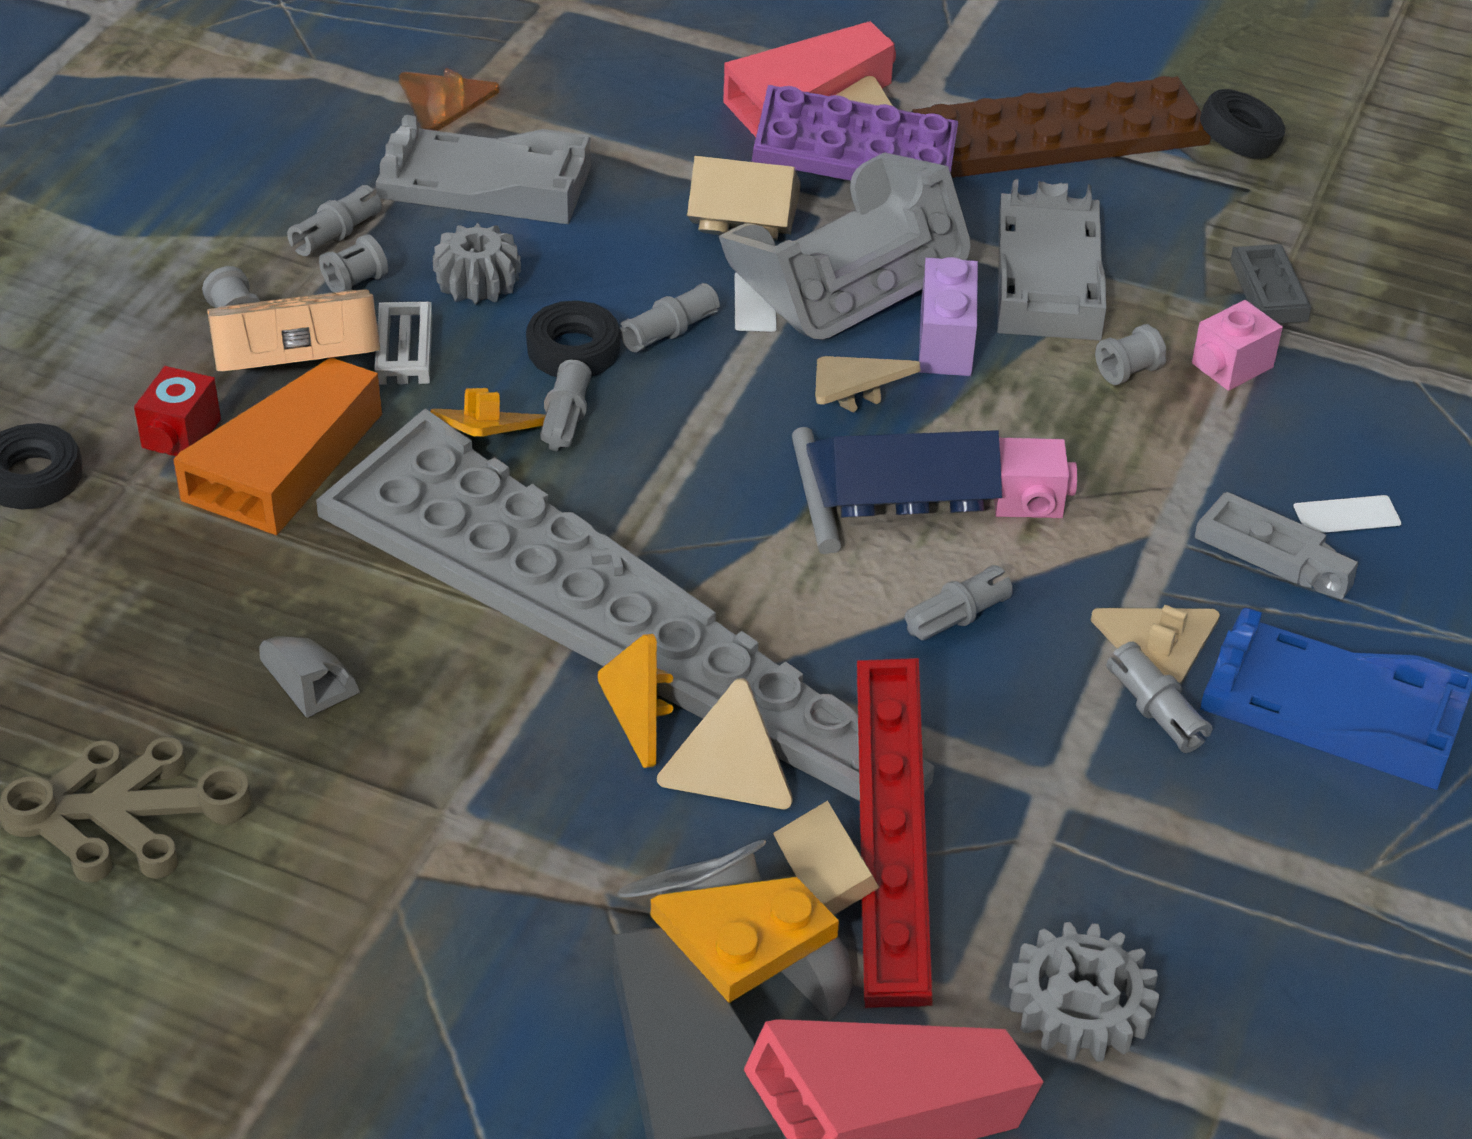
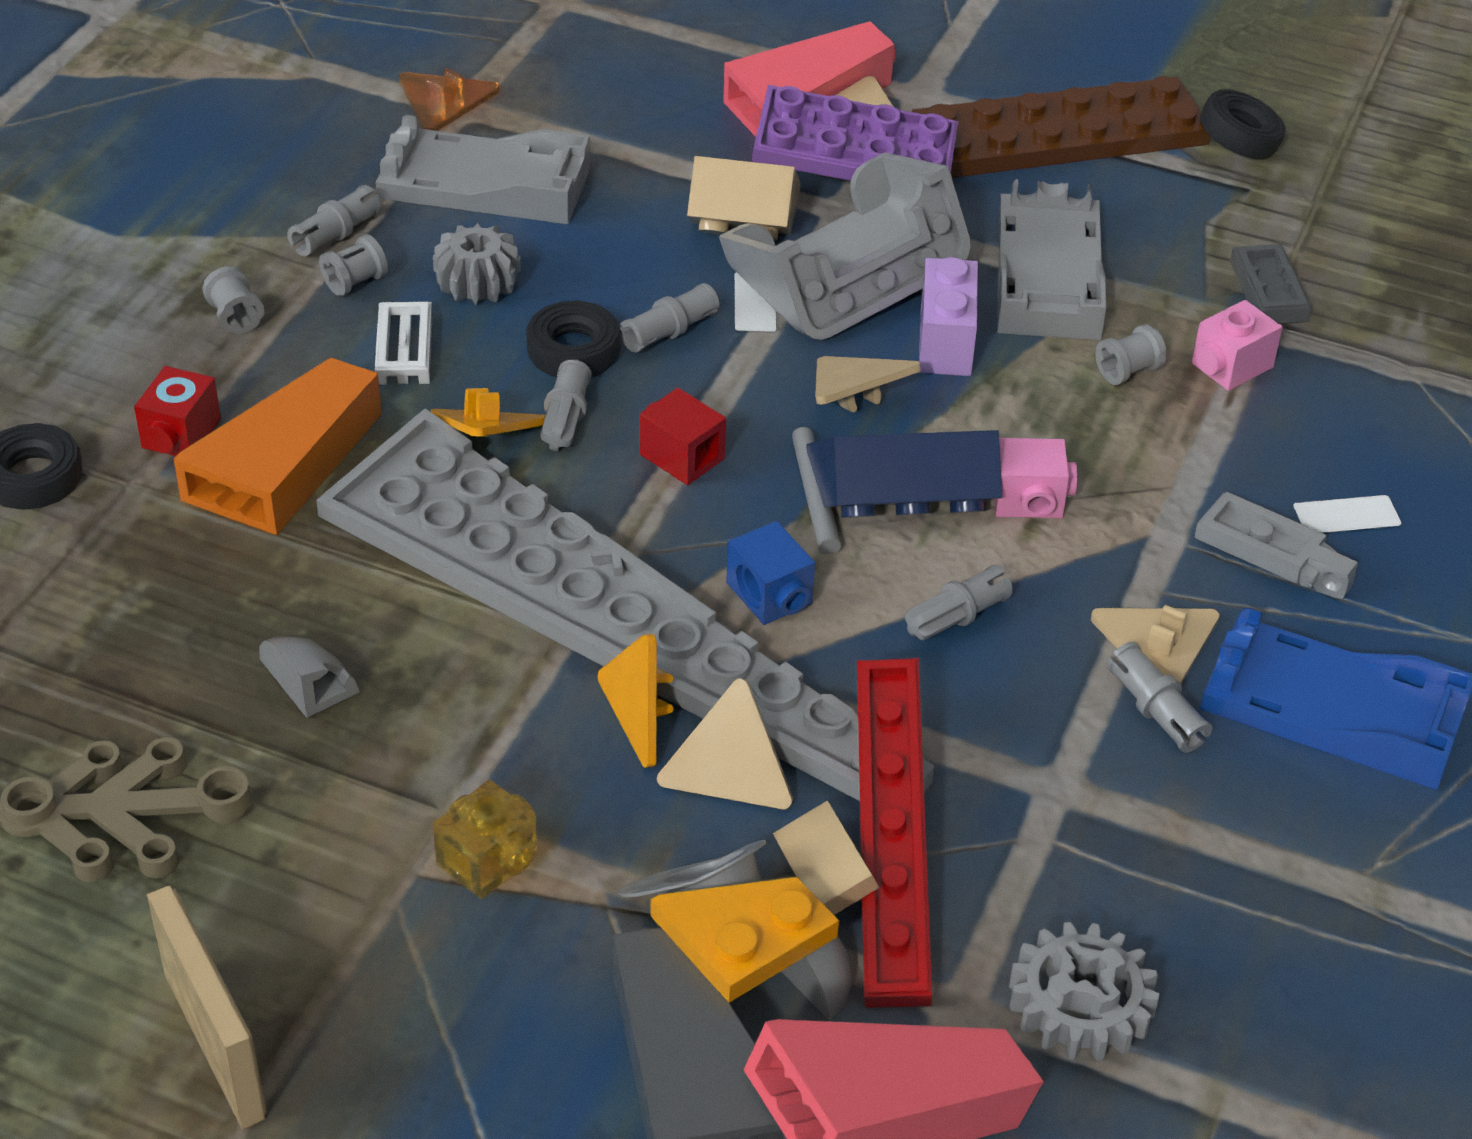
light nougat axle [207,289,380,371] -> none
none -> tan tile [147,885,267,1129]
none -> clear yellow brick [432,779,537,900]
none -> red brick [639,387,726,486]
none -> blue brick [726,521,815,625]

